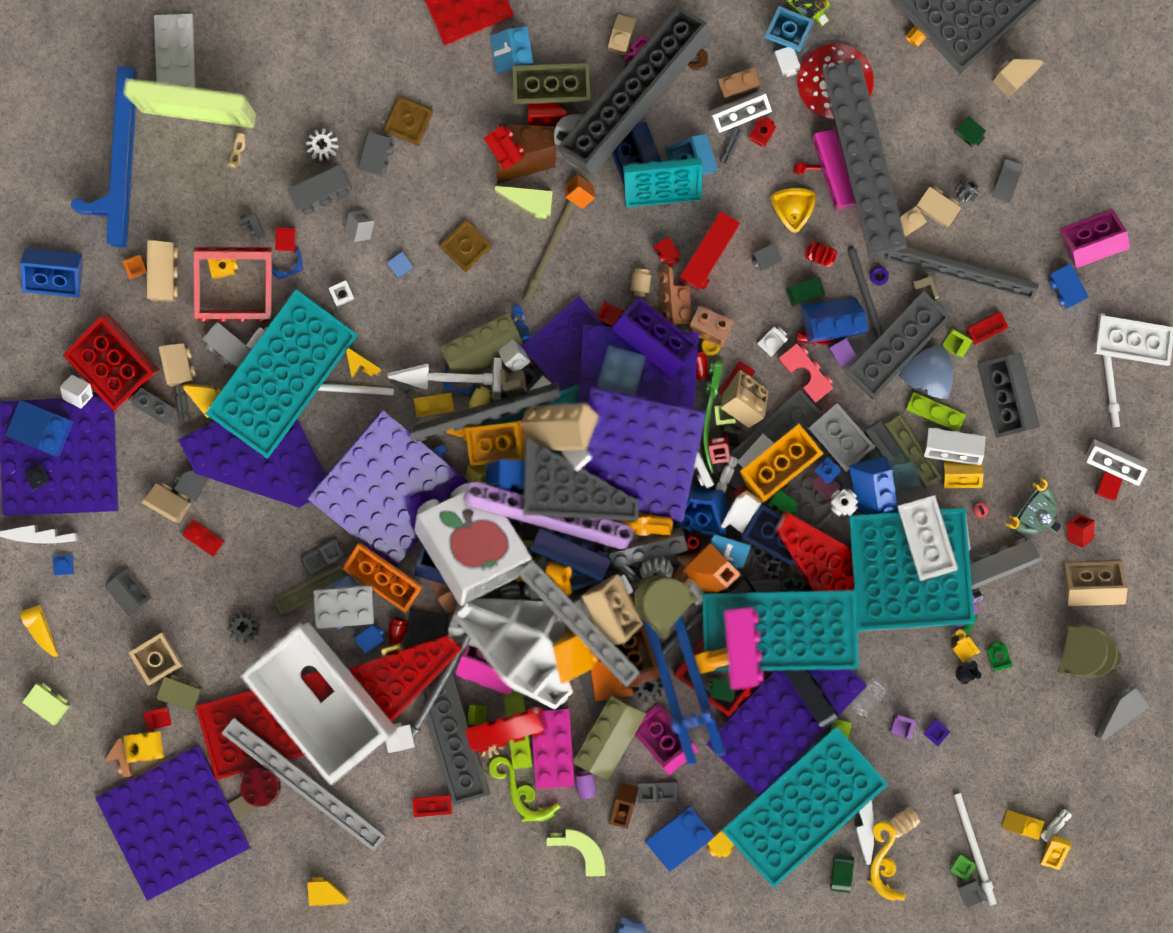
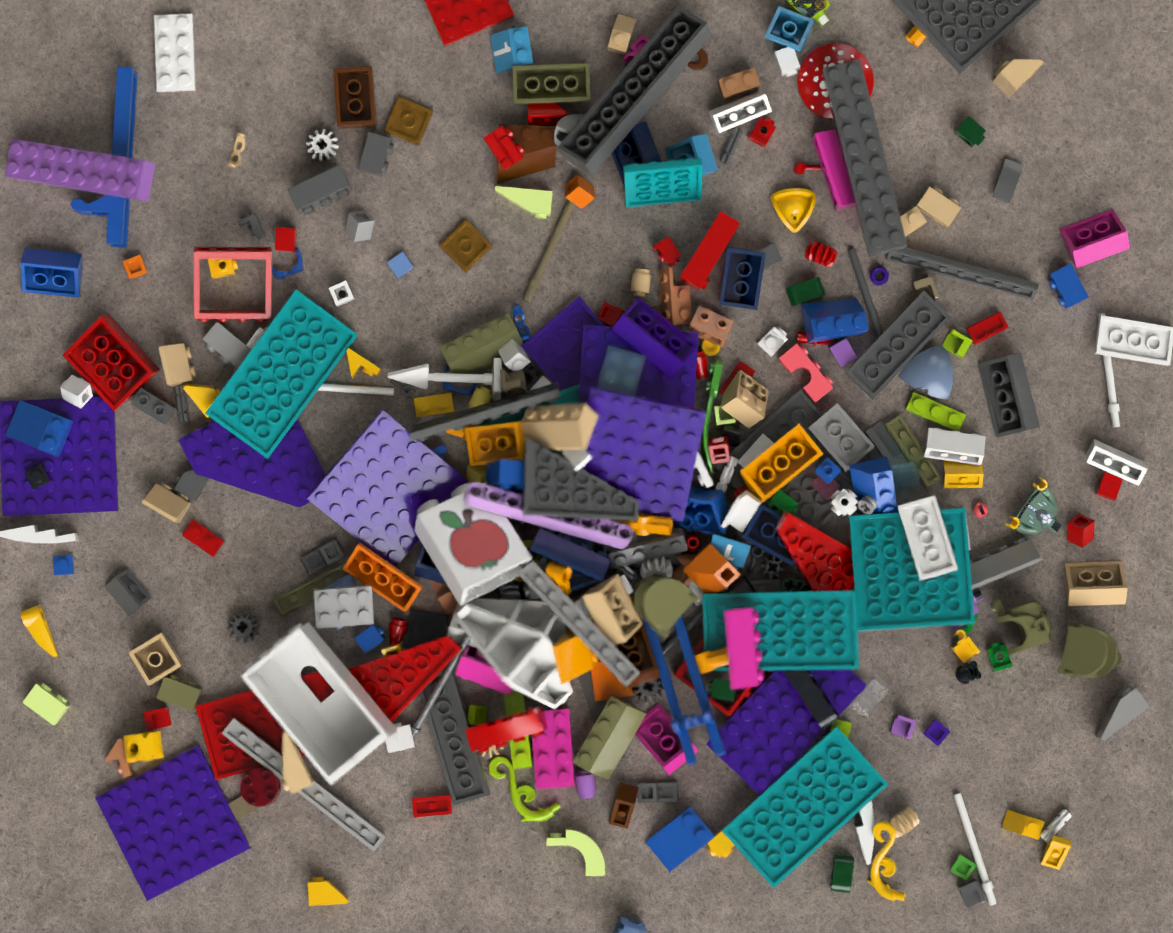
yellowish green tile [125,80,256,128] -> none
tan slope [147,240,179,301] -> none
dark grey gear [955,179,980,203] -> none
none -> medium lavender brick [5,138,155,202]
none -> tan slope [281,729,313,794]
none -> reddish brown brick [333,66,377,129]
none -> dark blue slope [719,246,766,310]
none -> light grey bush [858,495,878,515]
none -> olive animal [990,597,1052,655]

